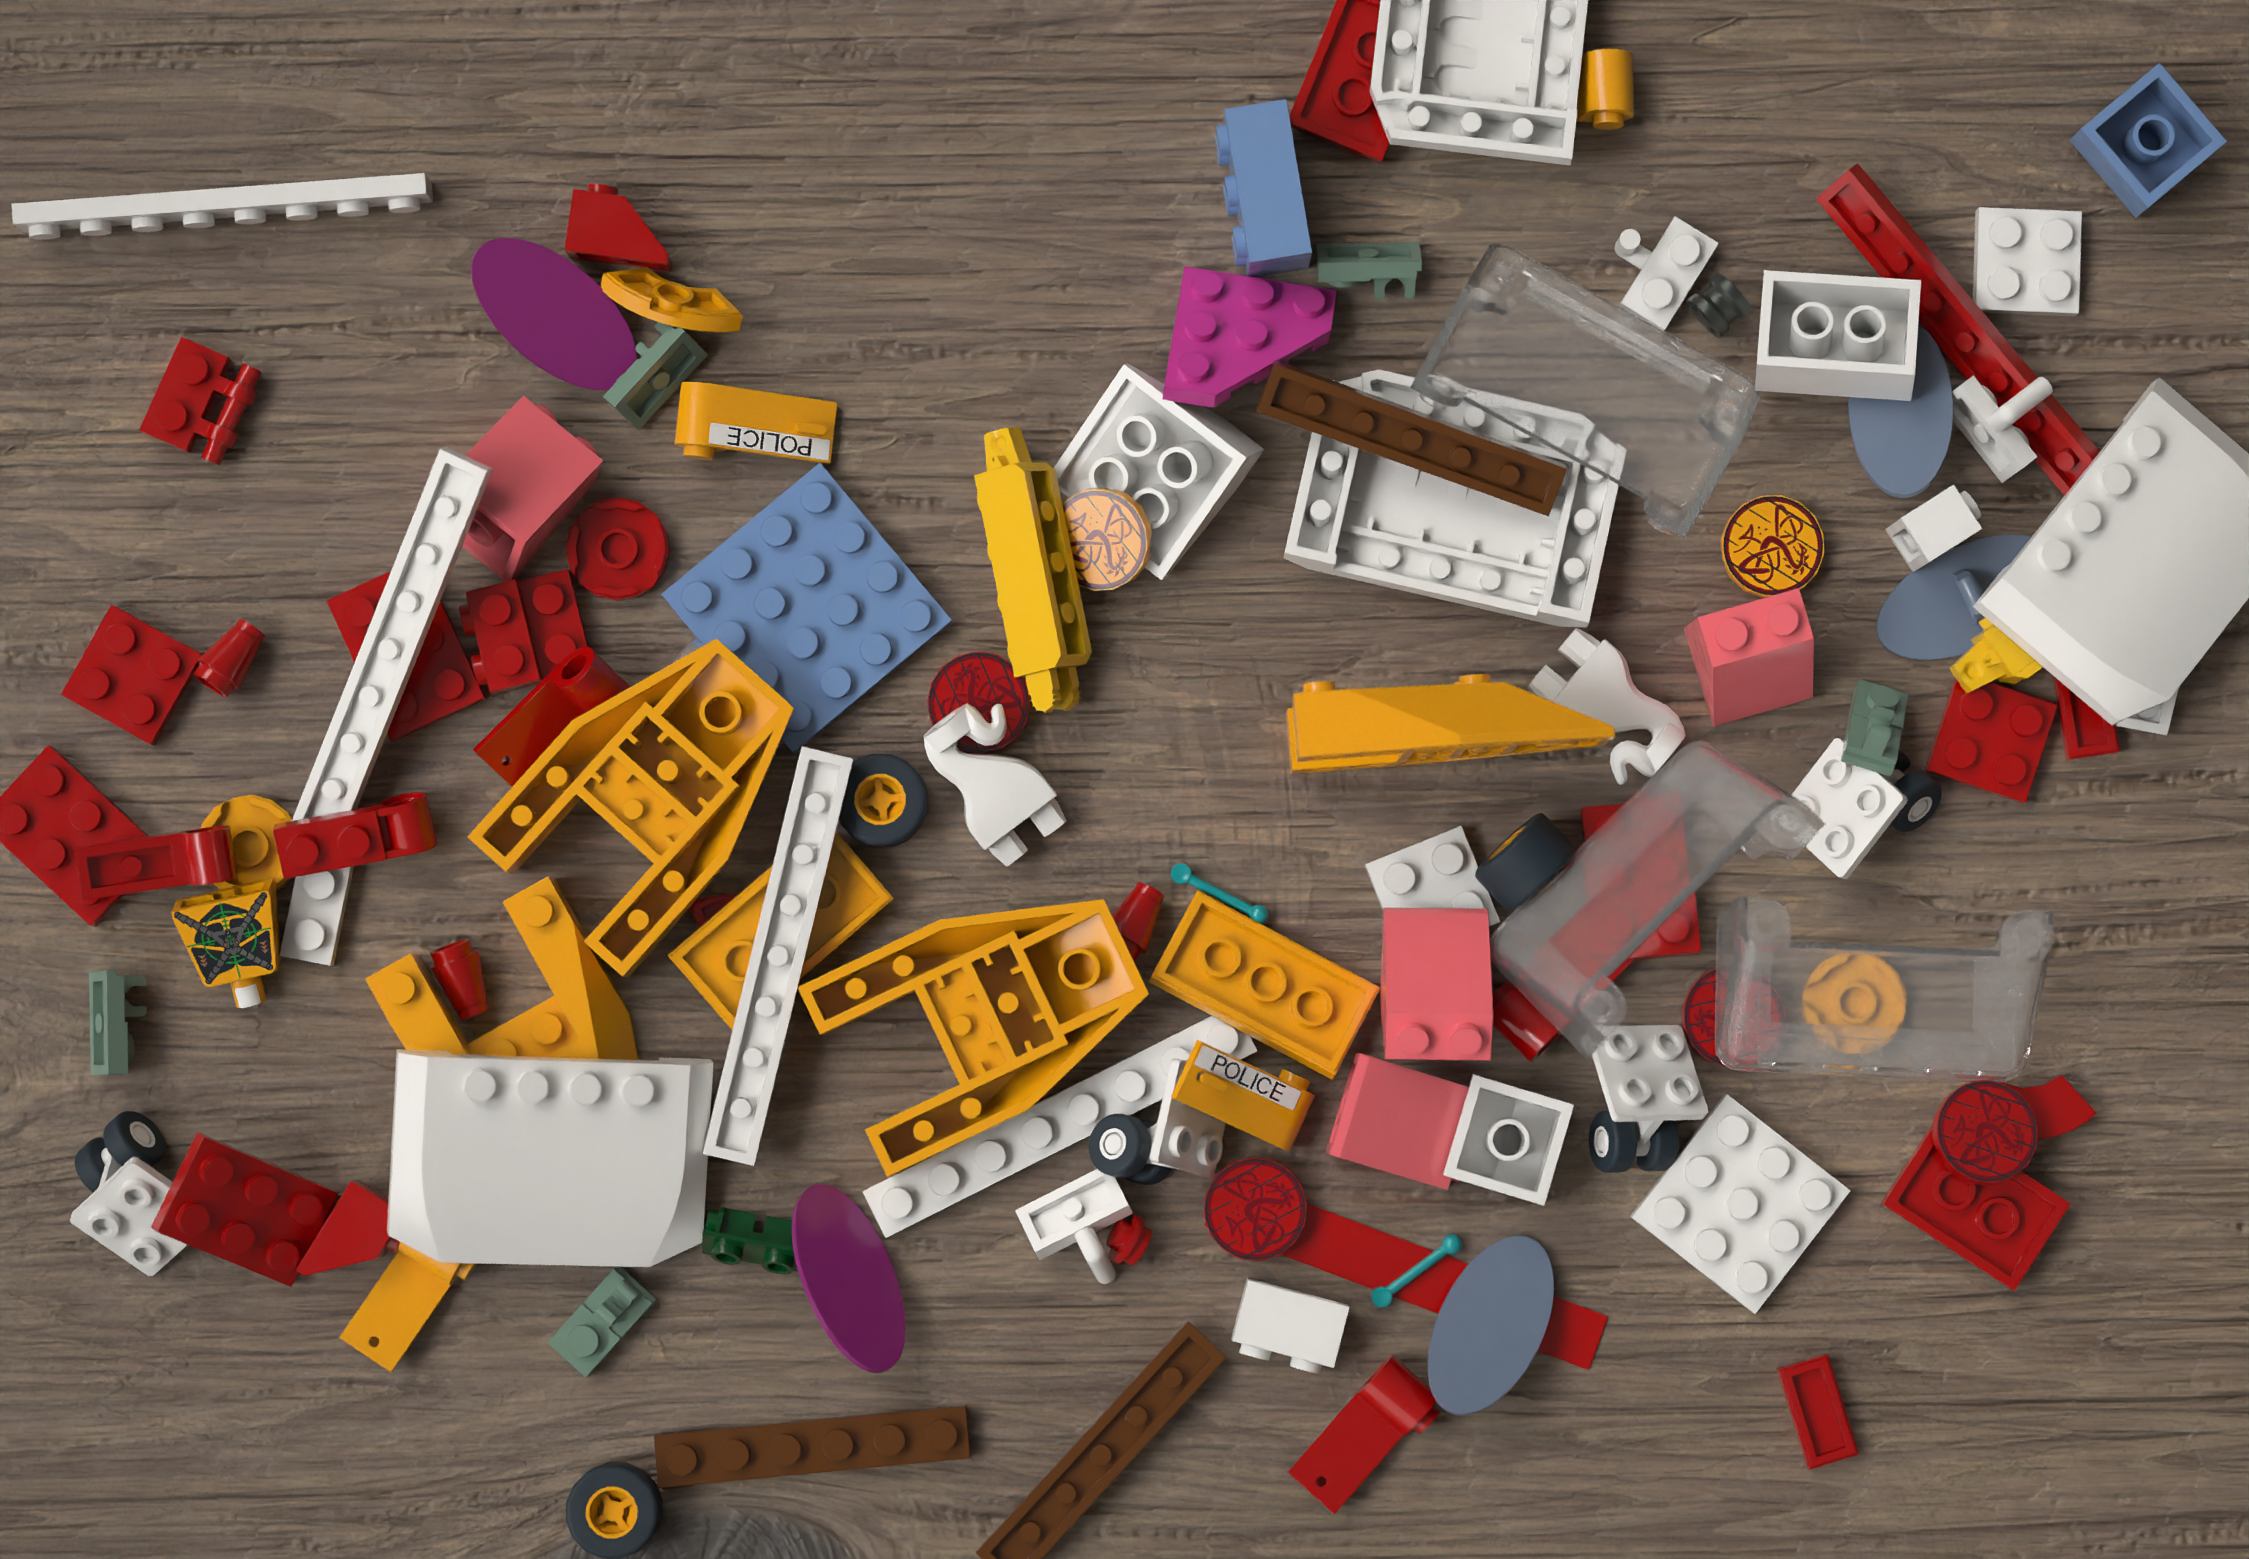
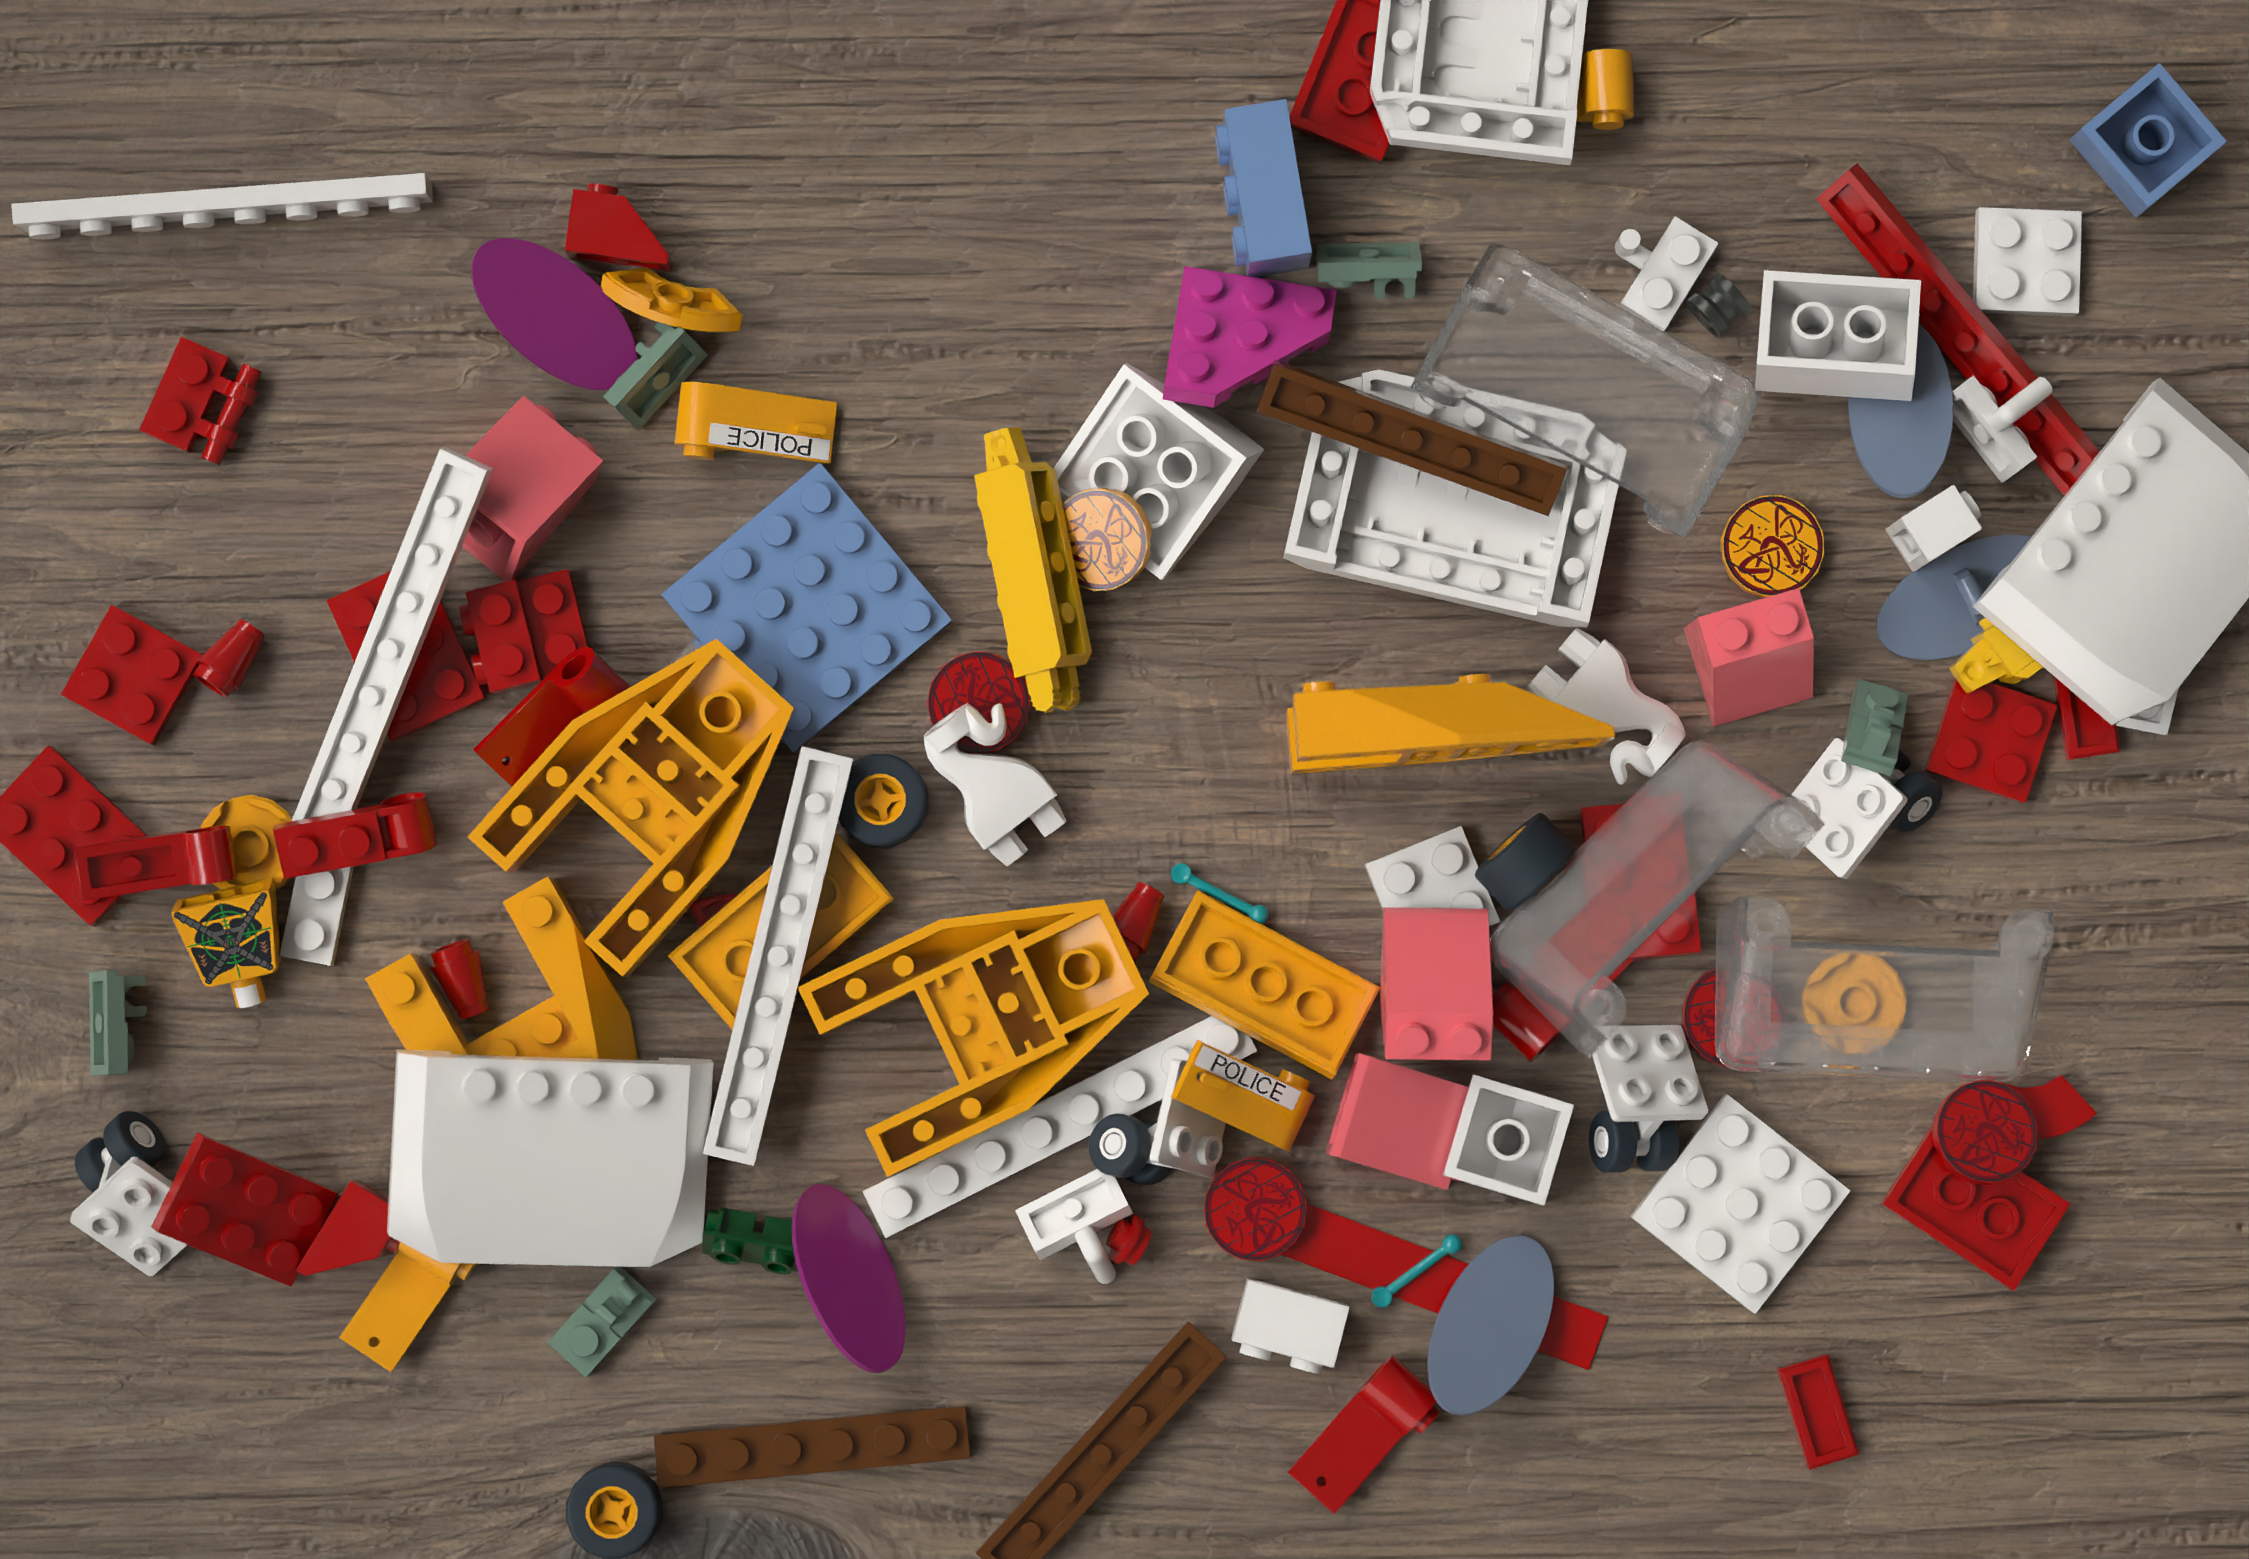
red tile [566,497,670,601] -> none

